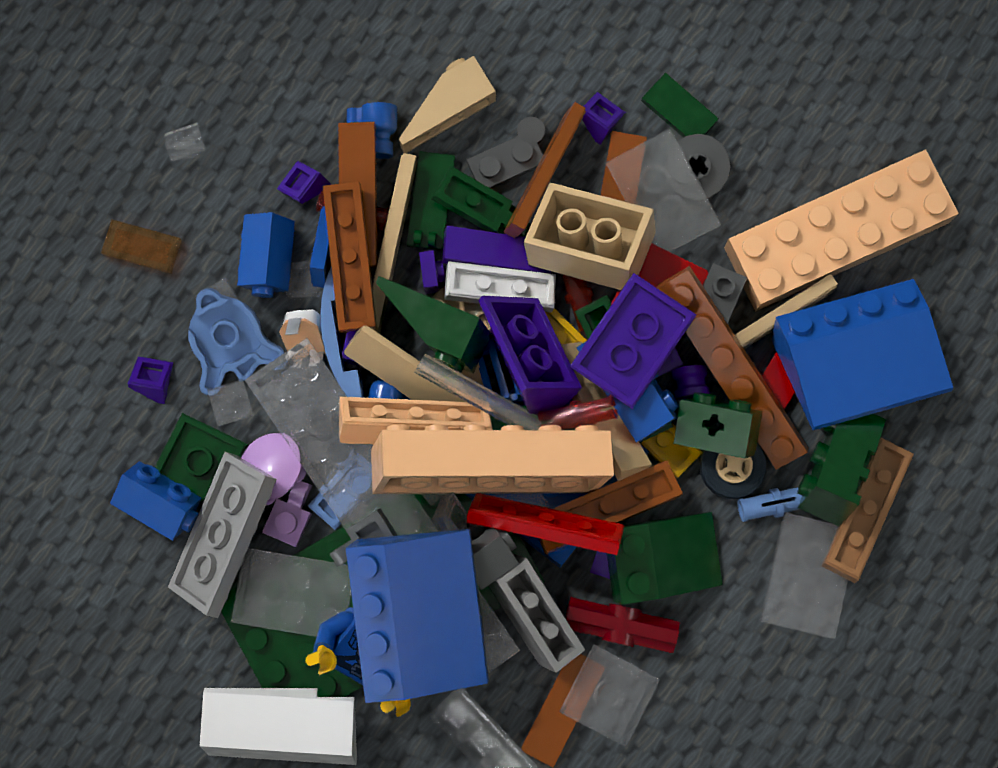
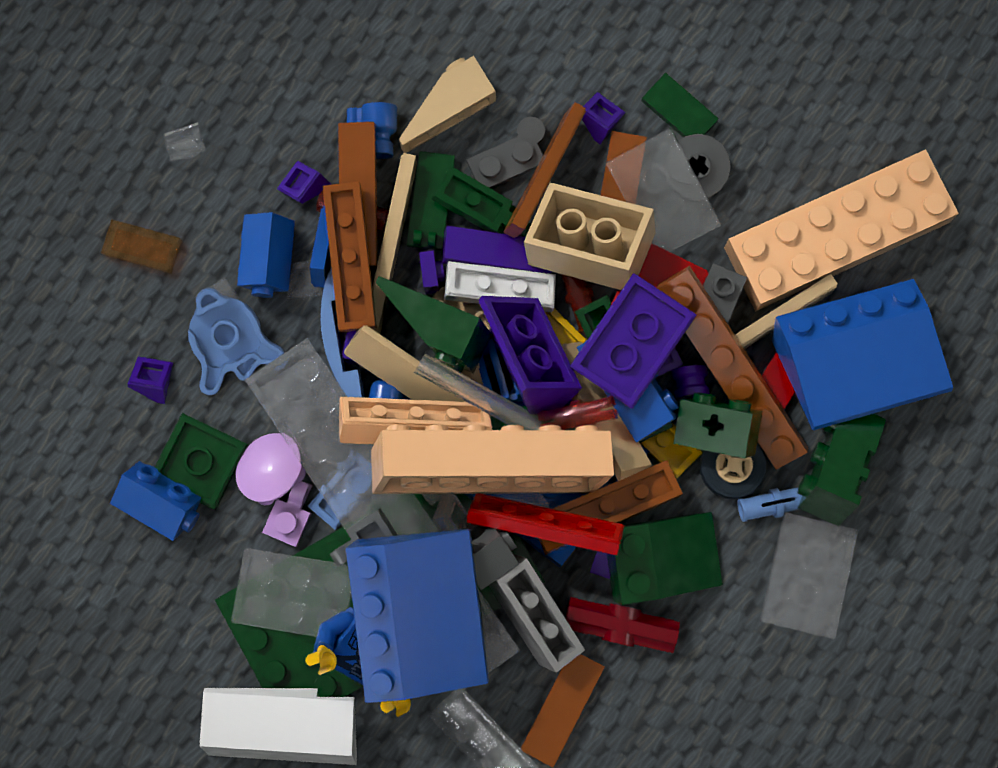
light grey plate [168,452,277,618] -> none
clear plate [207,379,253,426] -> none
piece [279,309,326,368] -> none
clear tile [559,644,660,747] -> none
medium nougat tile [821,438,914,583] -> none

